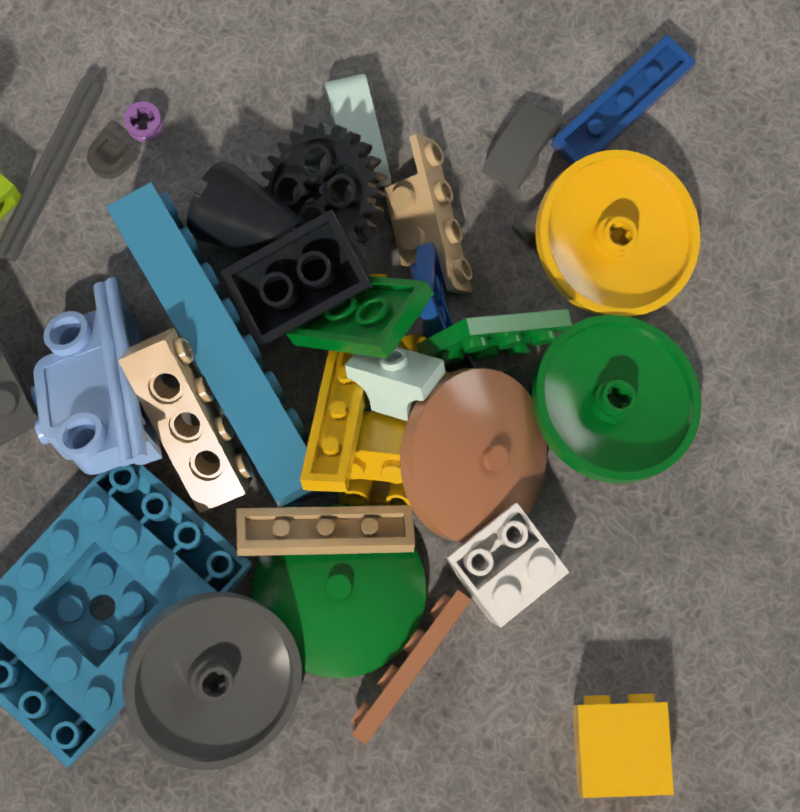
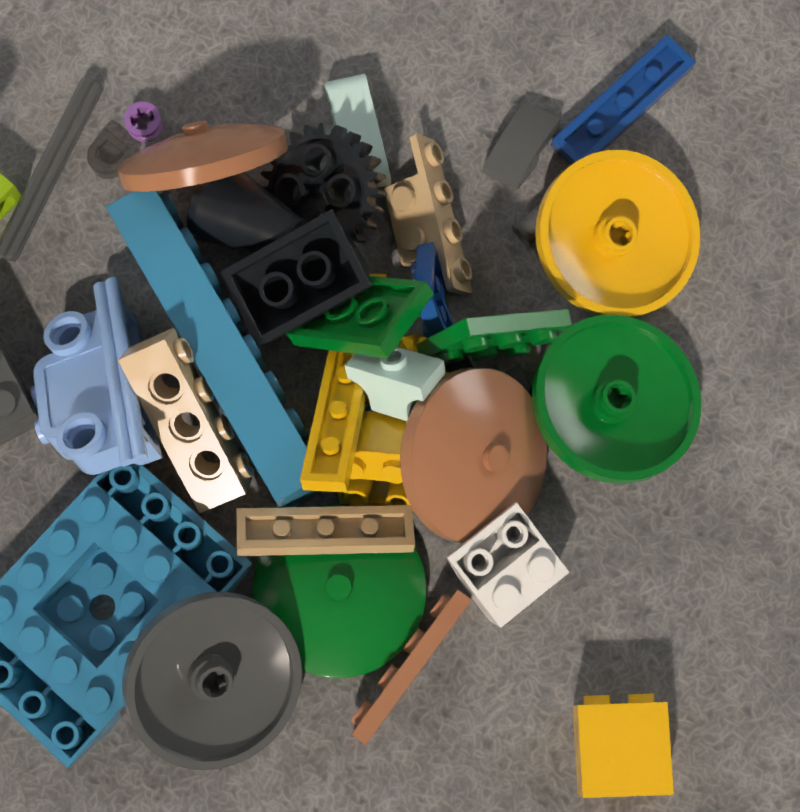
none -> nougat dish [117,121,288,192]

